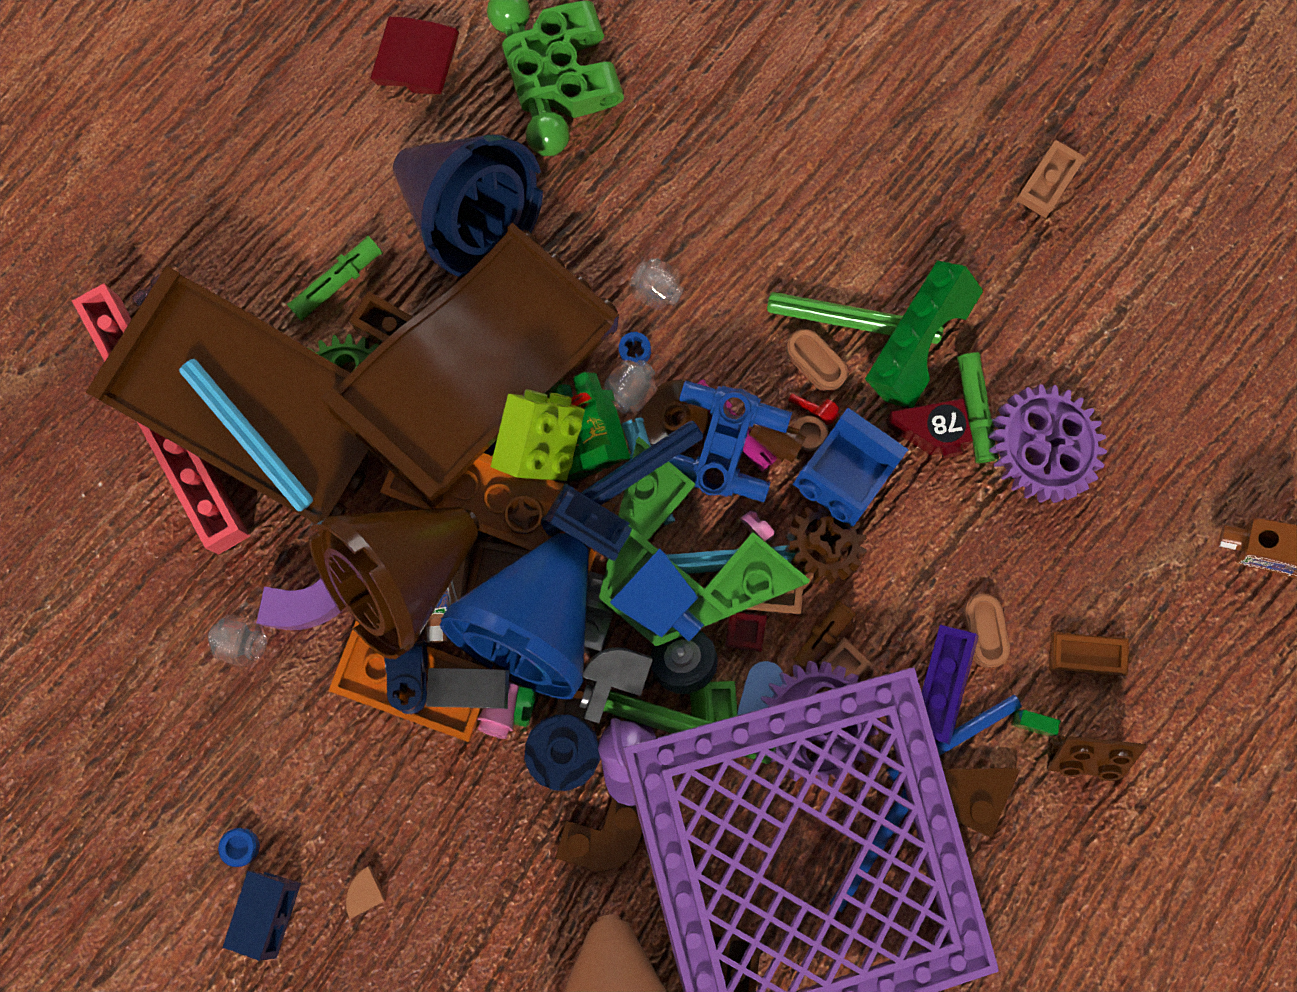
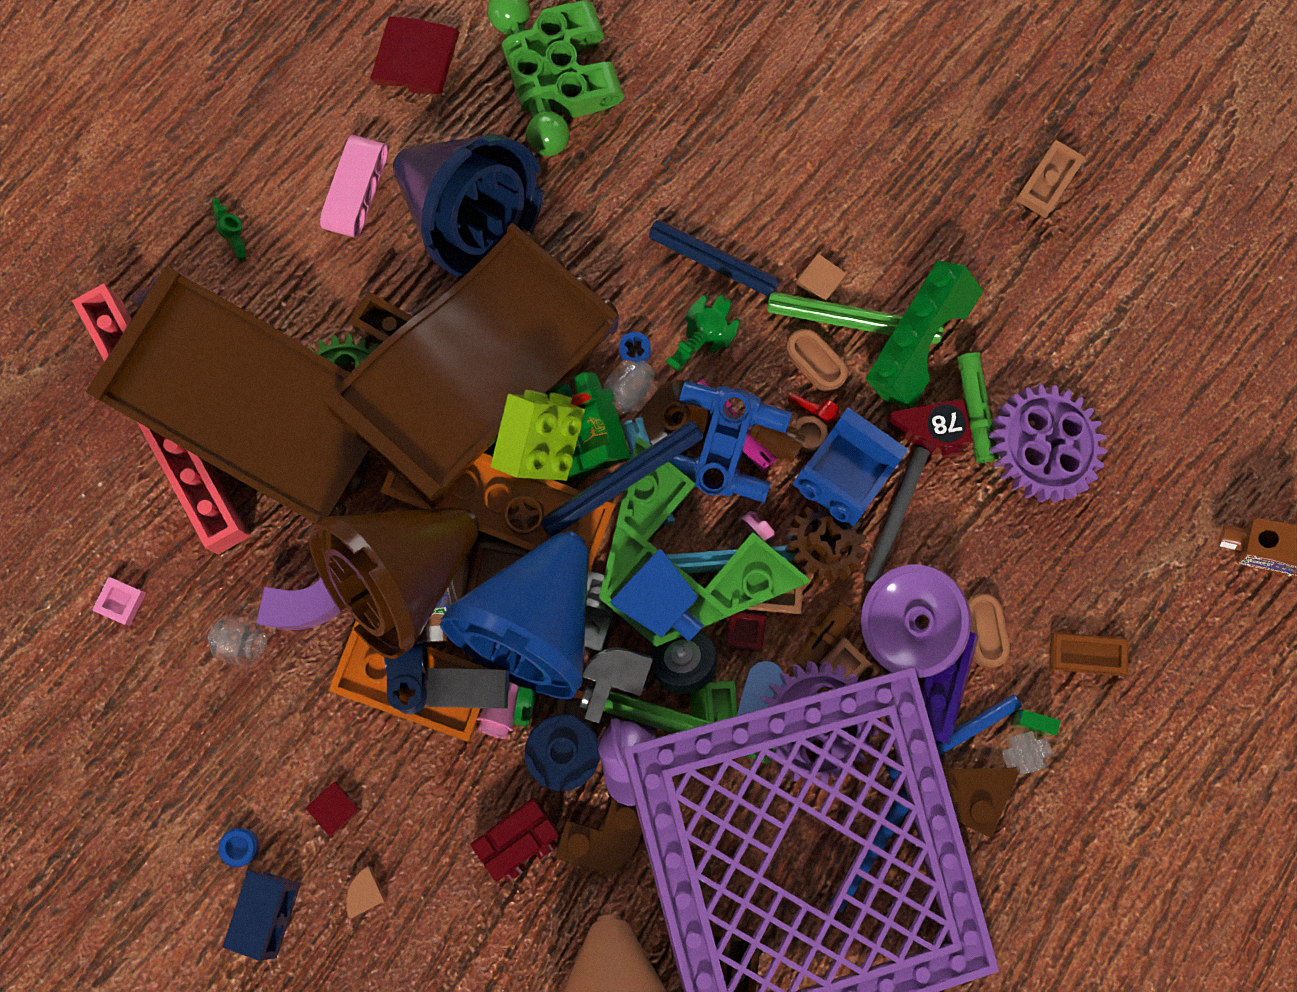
medium azure axle [179,359,313,511] -> none
bright green pin [287,235,383,321] -> none
dark blue hinge [544,484,632,561] -> none
clear head [628,257,684,311] -> none
reddish brown hinge [1047,735,1146,781] -> none
none -> bright pink tile [92,577,146,626]
none -> green piece [212,198,246,261]
none -> dark red tile [305,782,361,837]
none -> bright pink beam [320,135,388,238]
none -> dark red brick [470,797,561,883]
none -> dark blue axle [649,220,779,297]
none -> green piece [666,294,740,371]
none -> nougat tile [796,254,847,302]
none -> medium lavender dish [861,564,971,678]
none -> dark grey bar [863,447,930,585]
none -> clear gear [1002,730,1053,775]

